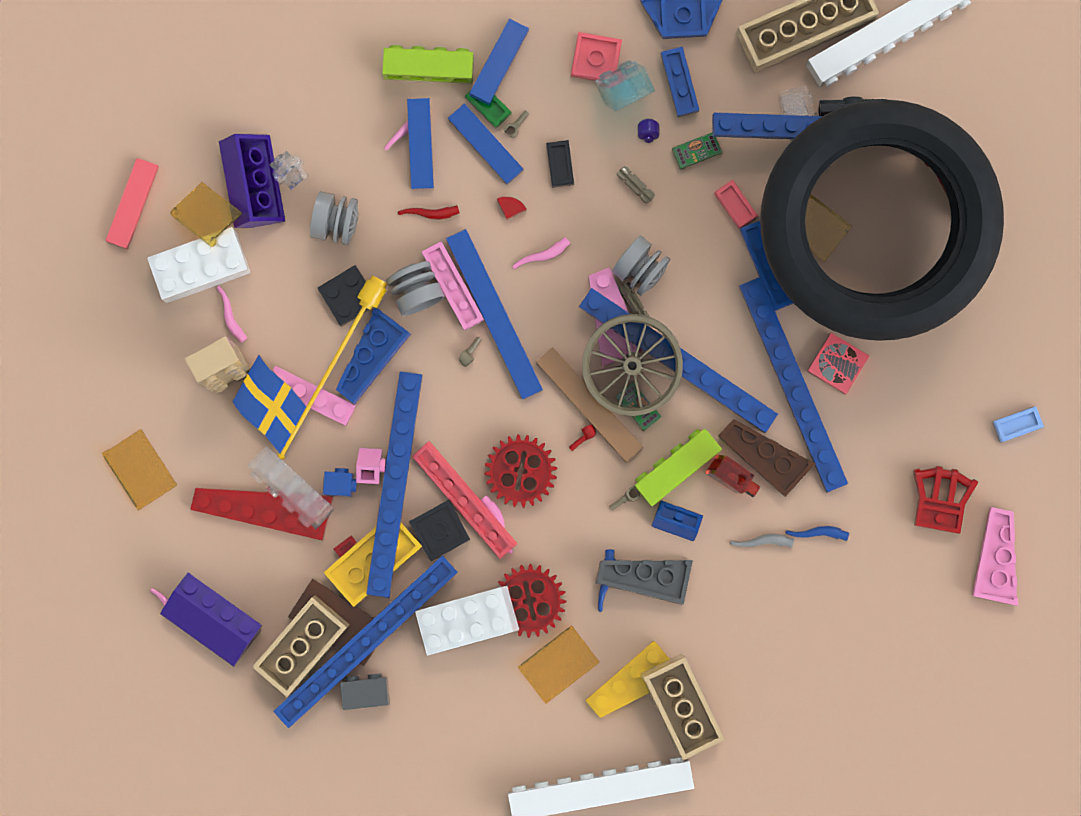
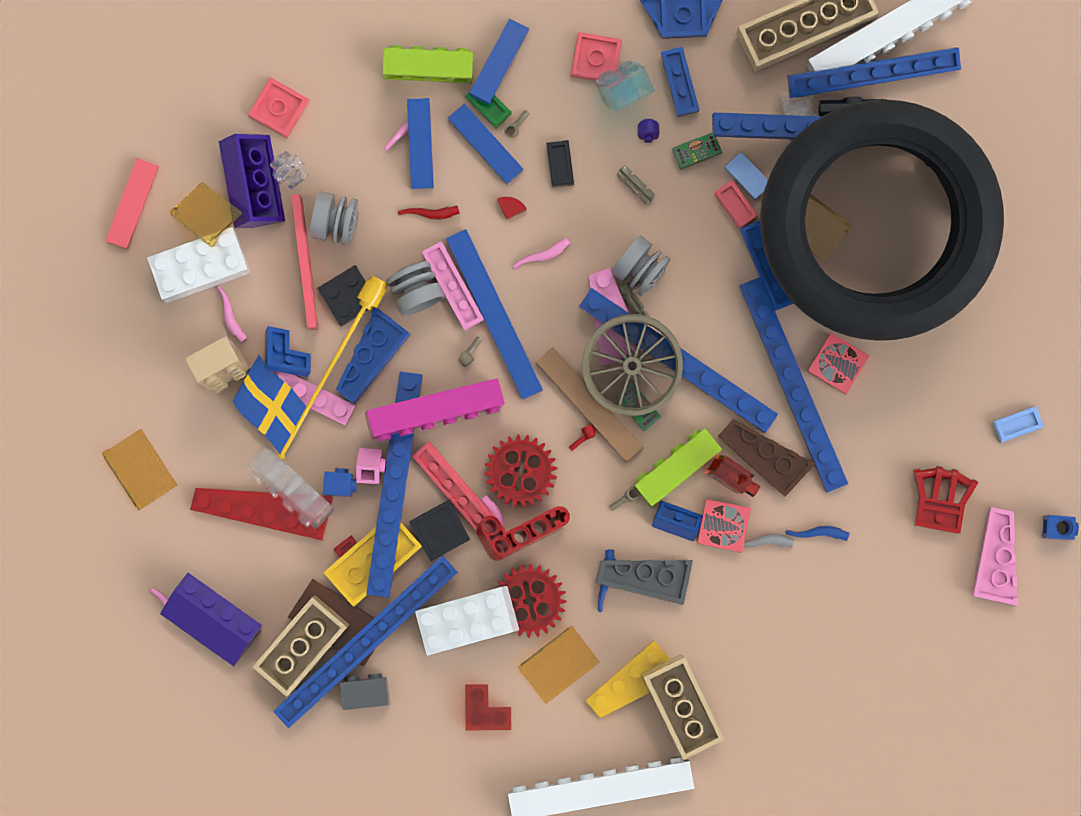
none -> coral tile [248,77,309,138]
none -> blue plate [265,326,311,377]
none -> coral tile [291,194,319,330]
none -> dark pink brick [365,378,505,442]
none -> clear red plate [465,684,512,731]
none -> red beam [476,506,570,561]
none -> tile [697,499,751,553]
none -> light blue tile [725,152,768,200]
none -> blue tile [787,47,961,98]
none -> blue brick [1042,515,1079,540]

